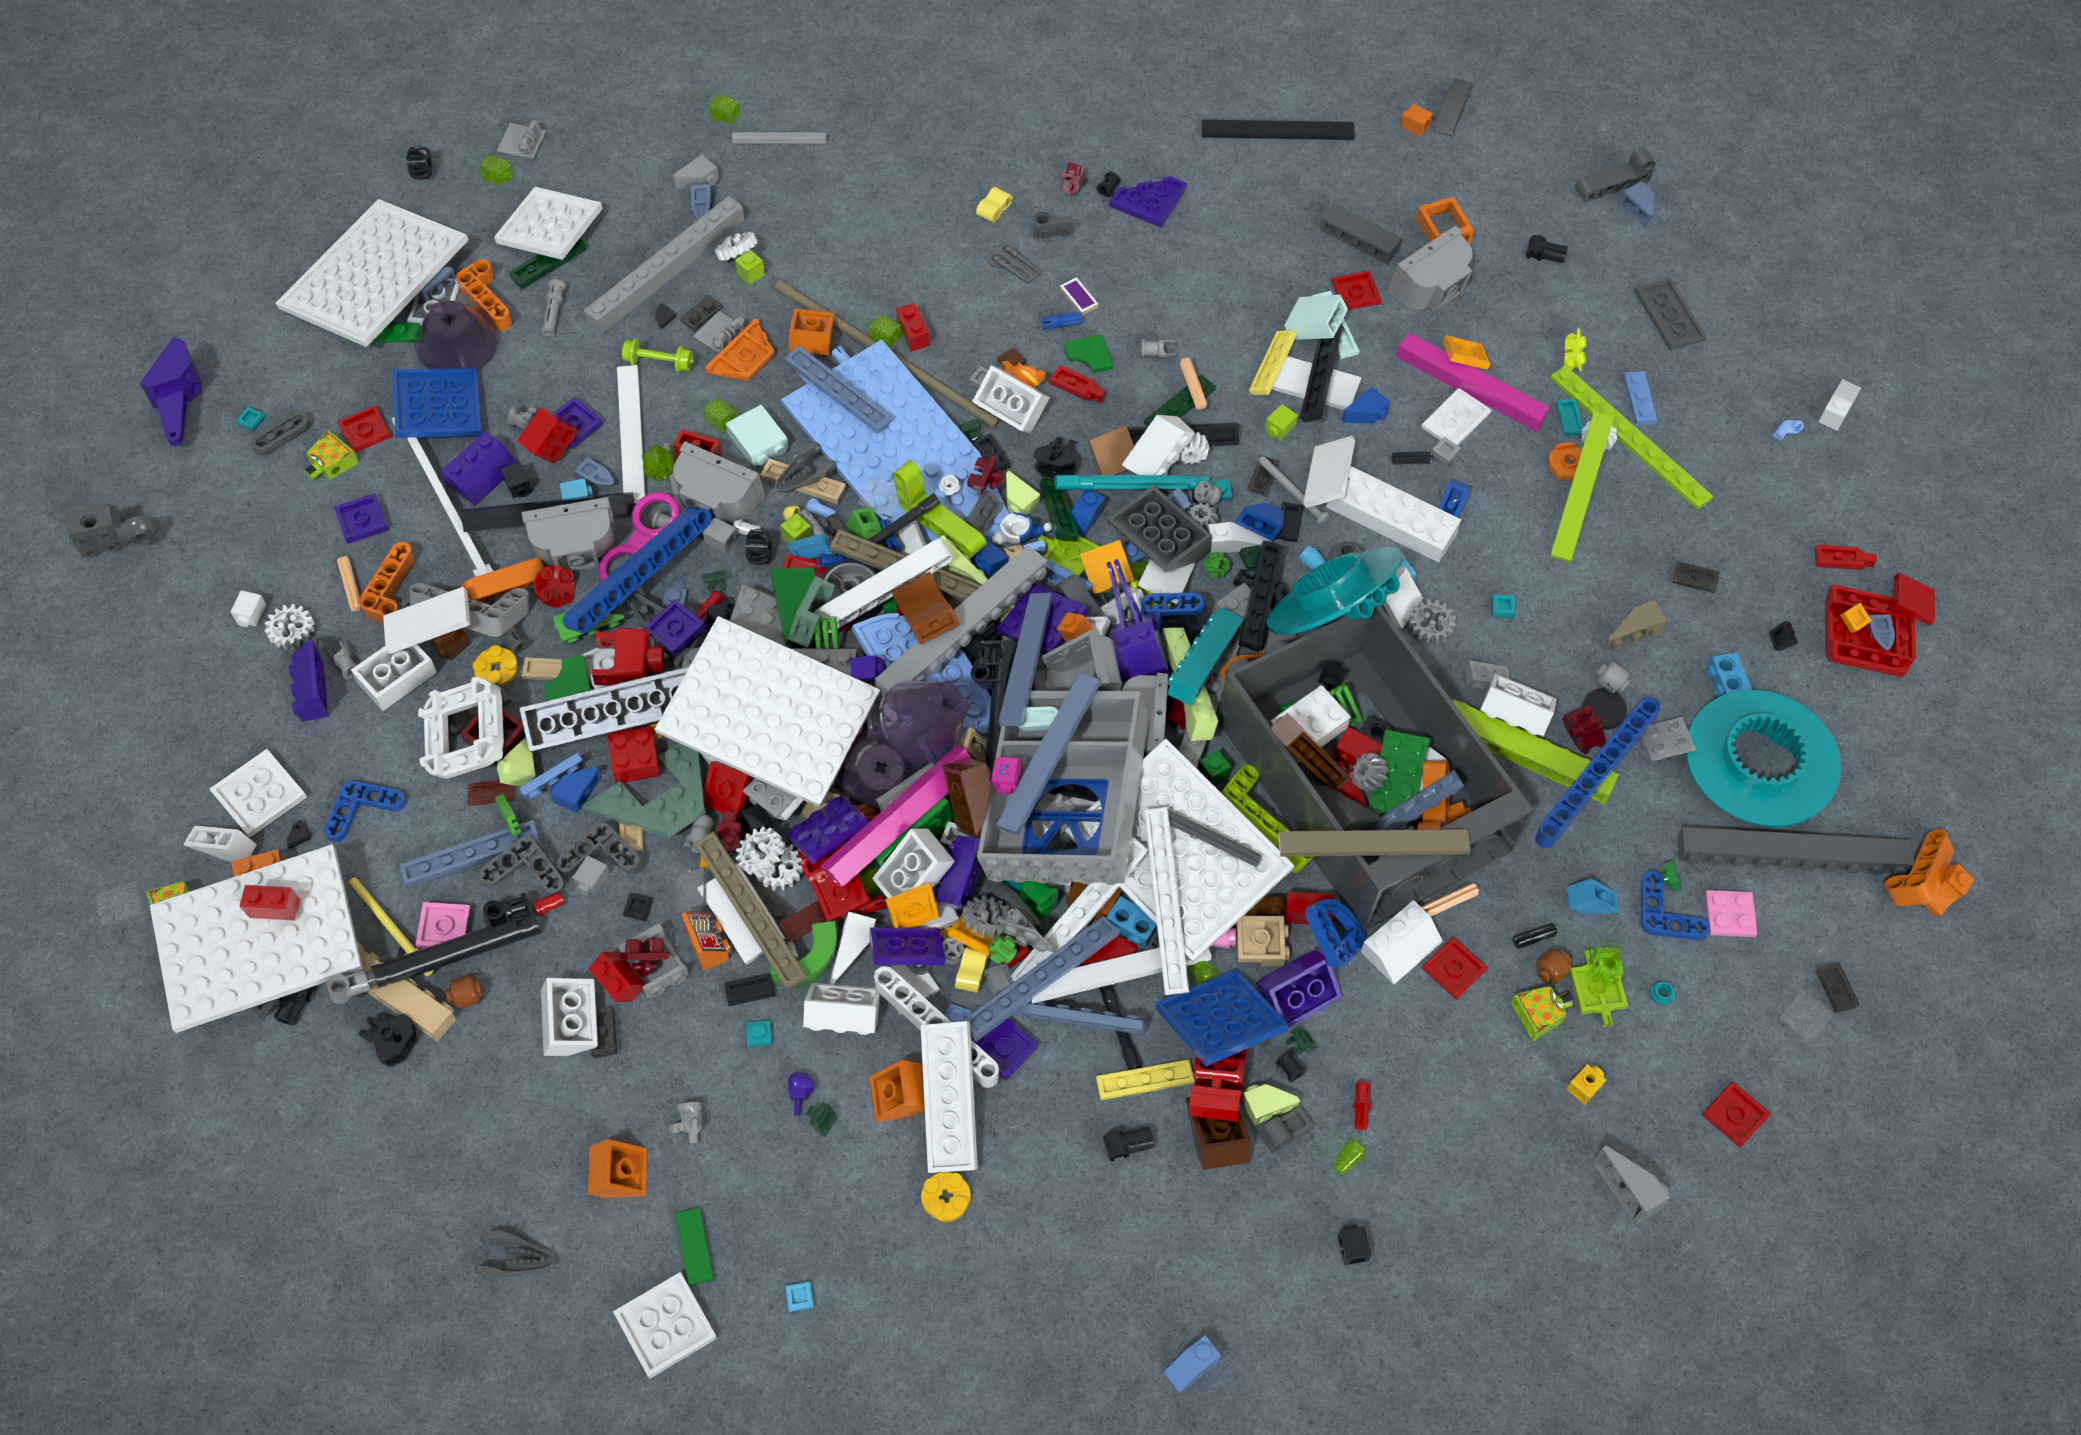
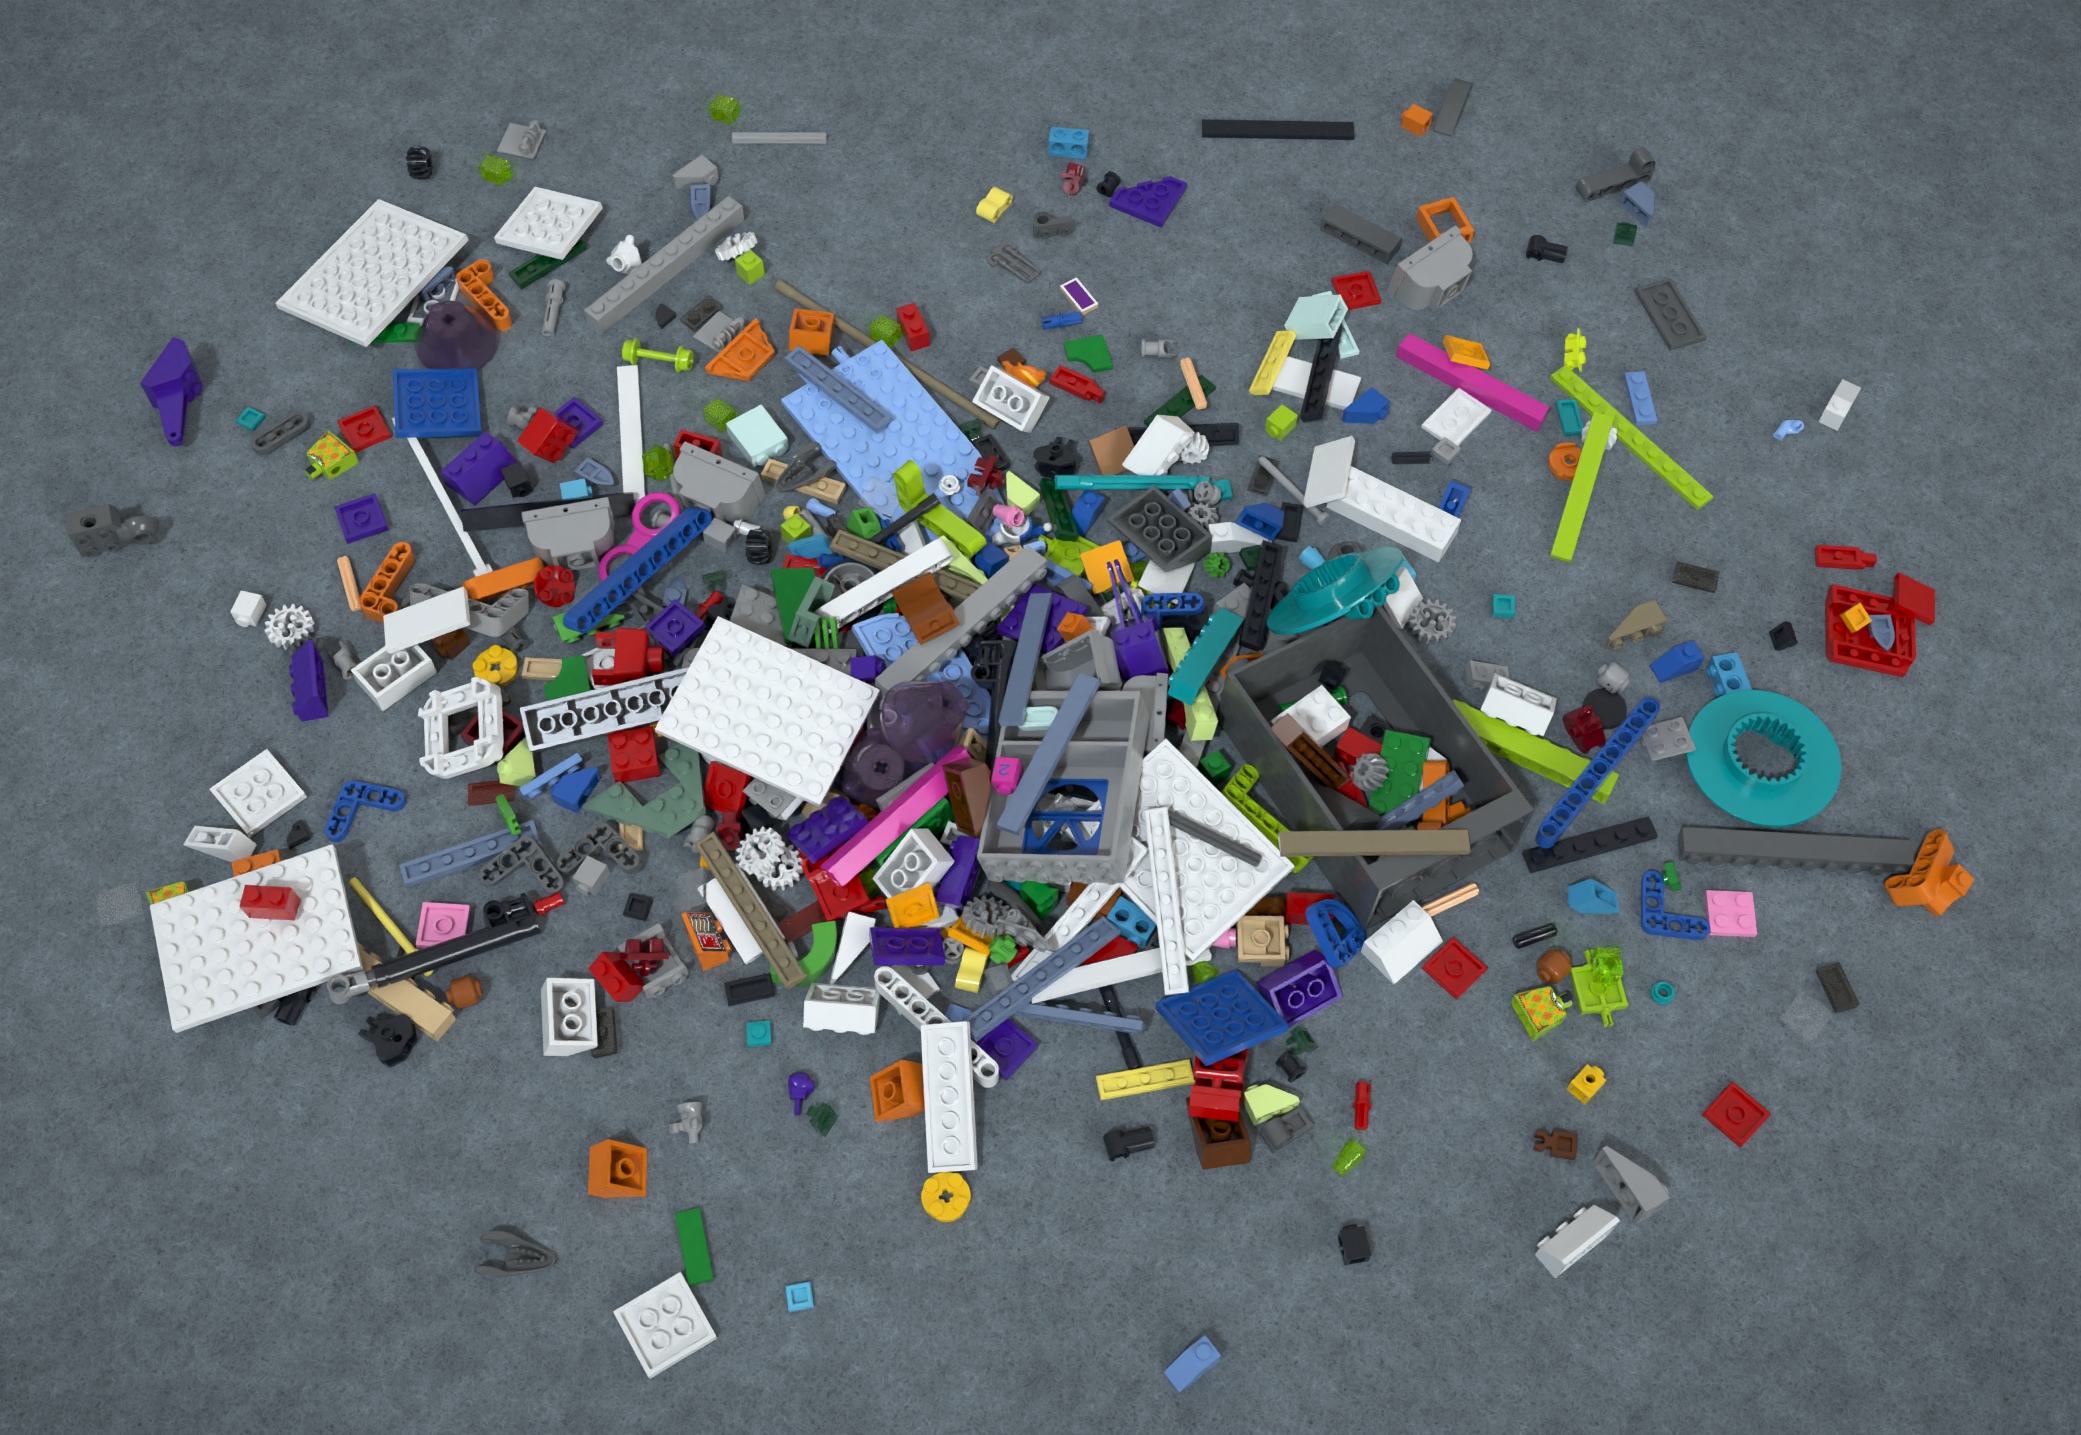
bright green tile [1329,683,1363,731] -> none
none -> white rock [606,235,642,275]
none -> bright pink cone [993,504,1024,527]
none -> dark azure brick [1048,127,1089,159]
none -> black plate [1522,817,1658,874]
none -> reddish brown plate [1533,1130,1578,1160]
none -> white slope [1535,1205,1620,1278]
none -> clear green tile [1613,222,1637,246]
none -> blue slope [1650,640,1704,683]

